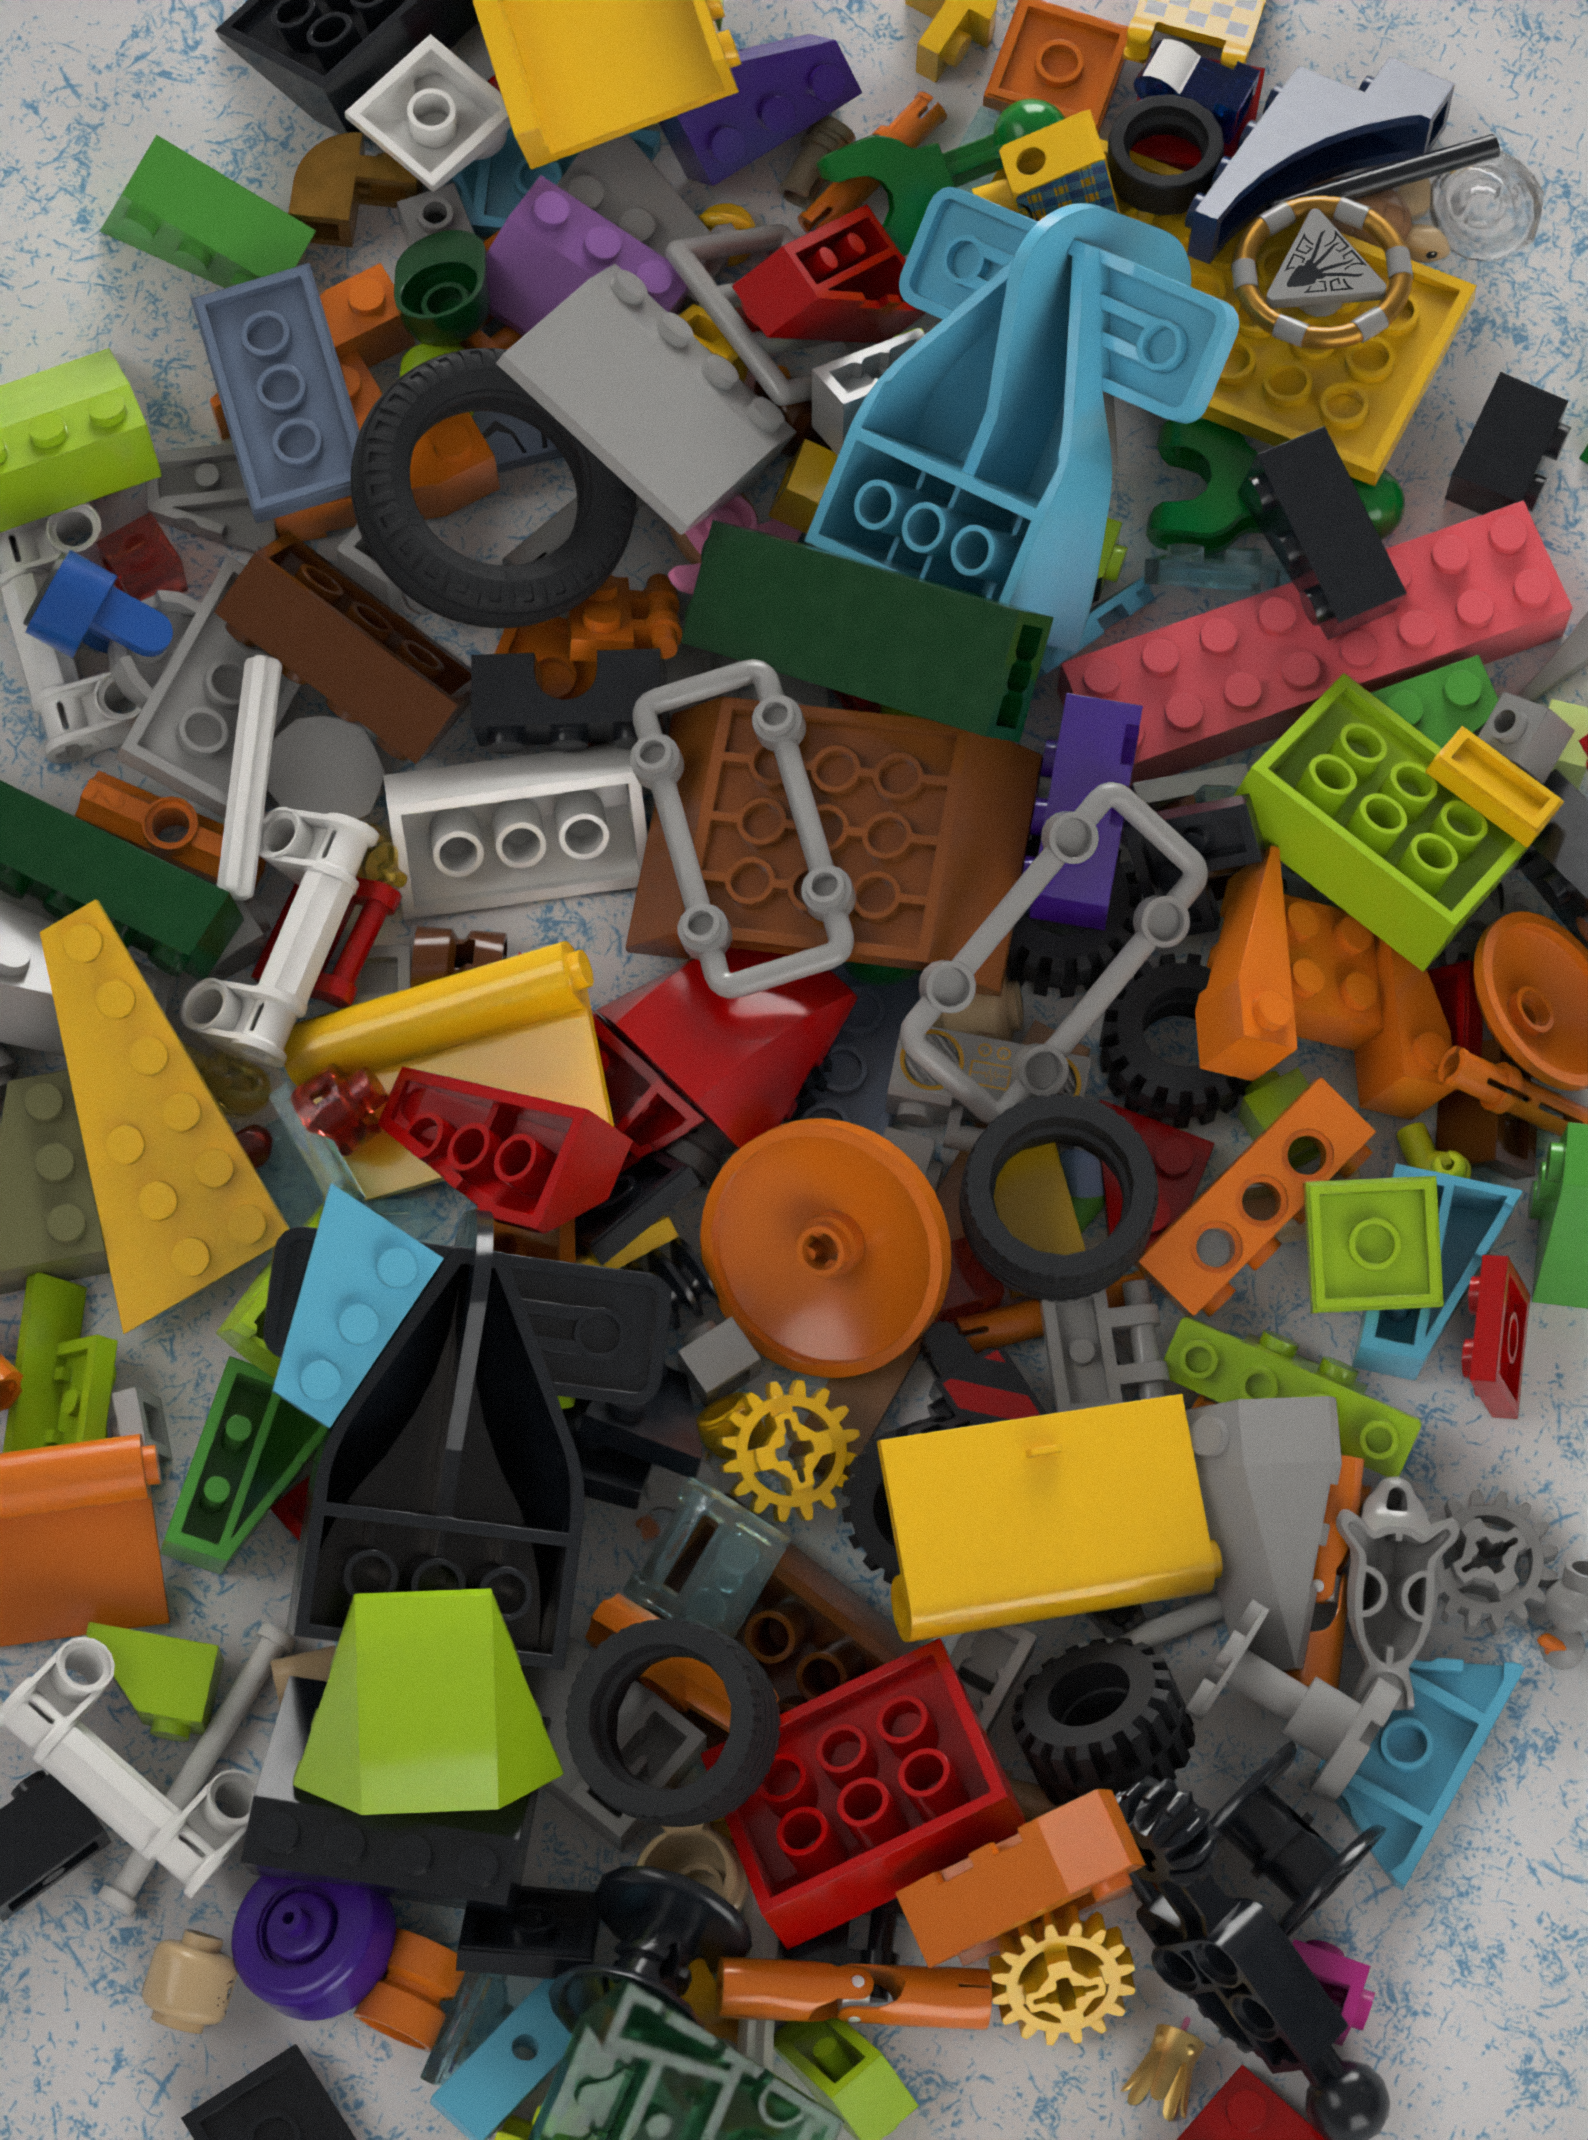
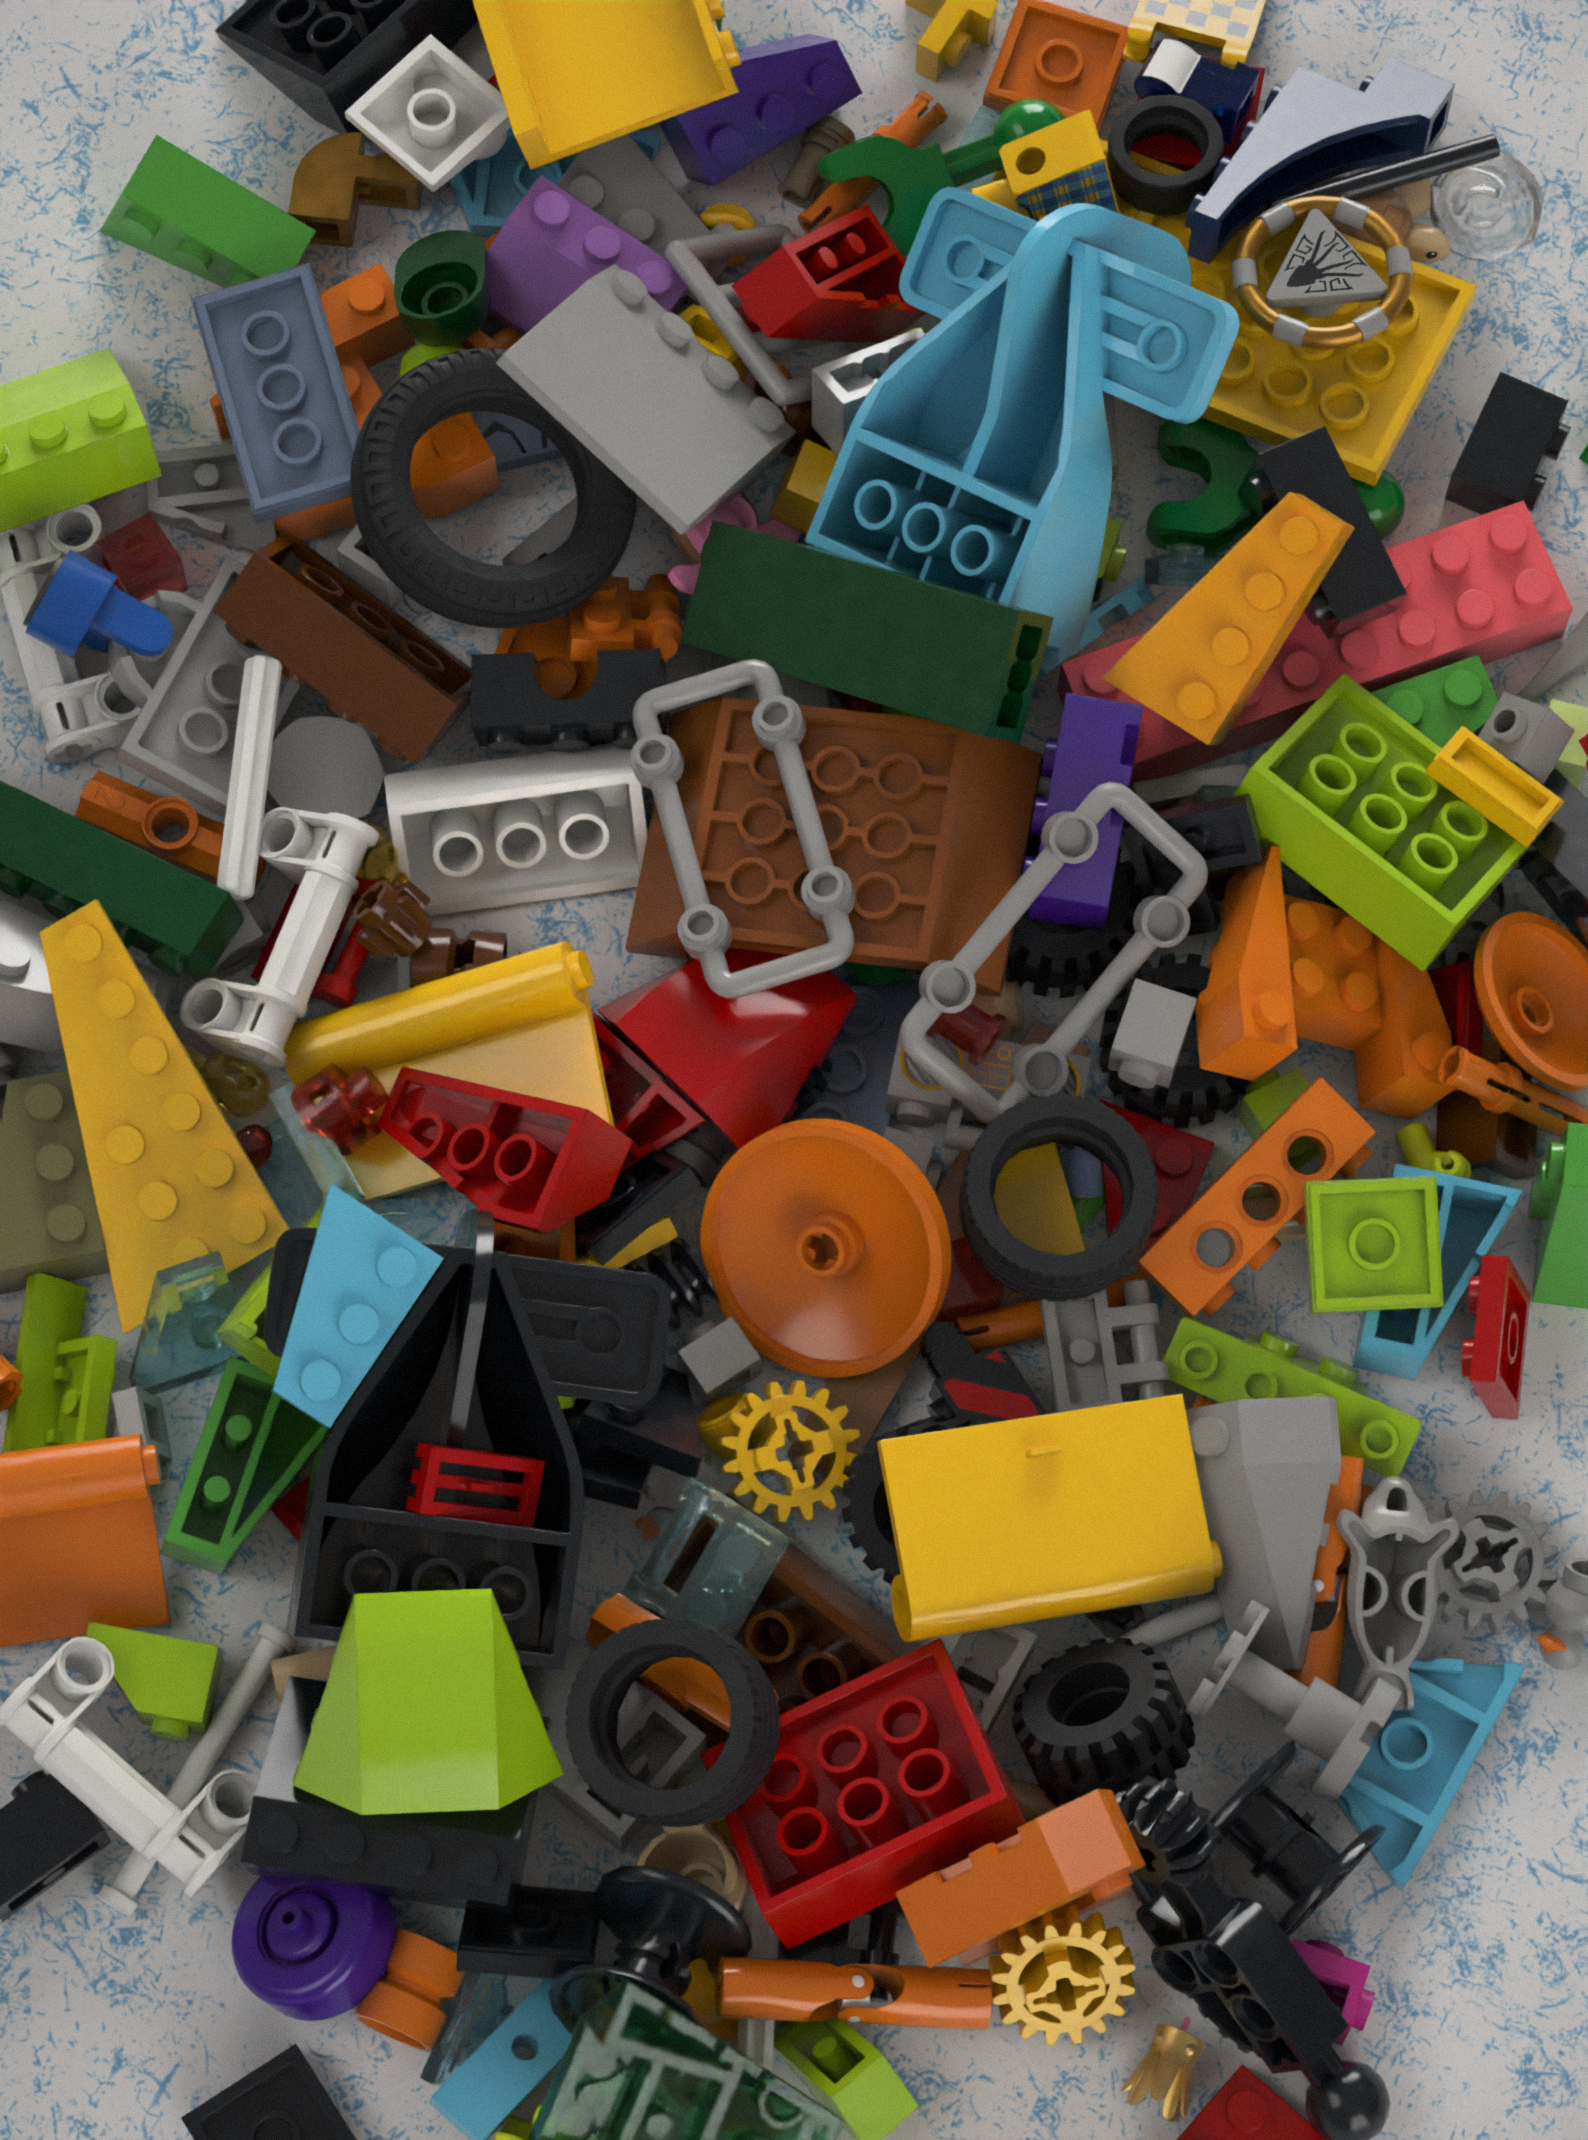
tan head [141,1929,238,2034] -> none
light grey plate [397,183,474,247] -> none
none -> clear light blue wing [129,1250,250,1395]
none -> reddish brown gear [353,880,433,958]
none -> red tile [406,1443,545,1528]
none -> clear red bush [926,1003,1007,1067]
none -> light orange wedge [1101,492,1355,745]
none -> light grey brick [1108,978,1197,1089]

